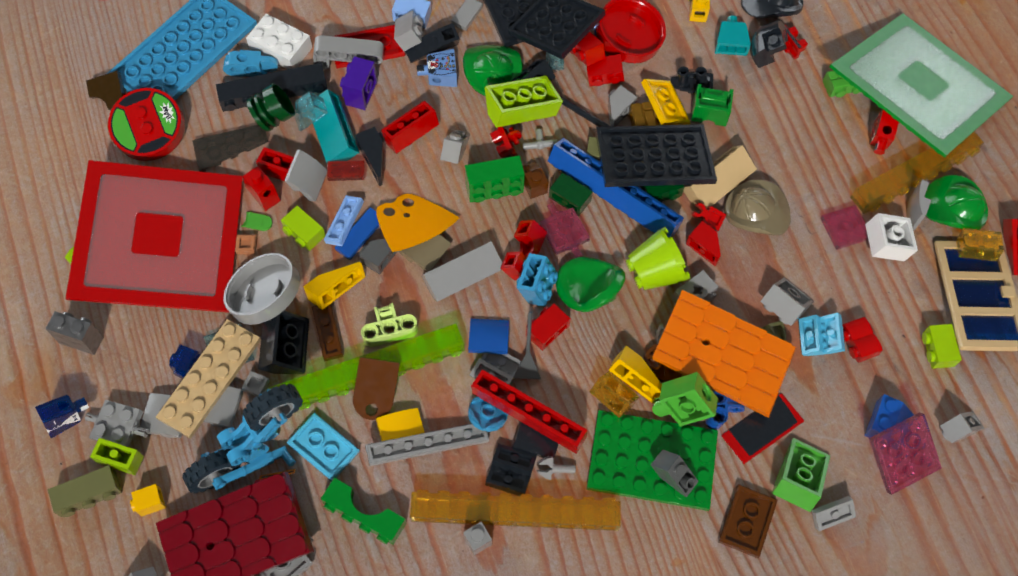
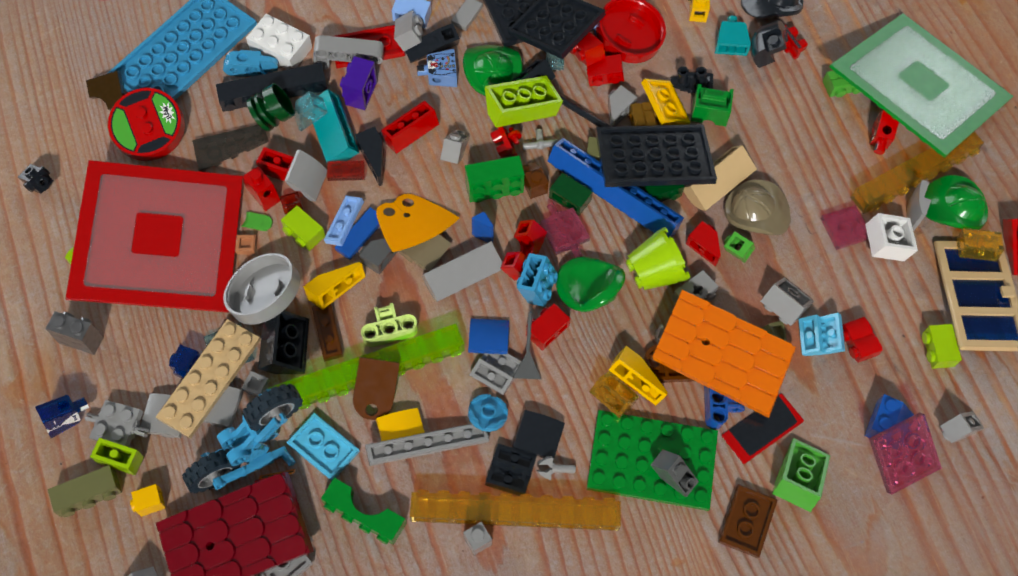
red brick [471,369,588,454] -> none
bright green brick [652,372,718,426] -> none
red plate [691,203,726,231] -> none
light grey plate [812,496,856,531] -> none
none -> black brick [18,164,54,194]
none -> clear red brick [280,191,303,215]
none -> blue slope [472,212,494,243]
none -> bright green brick [724,231,755,263]

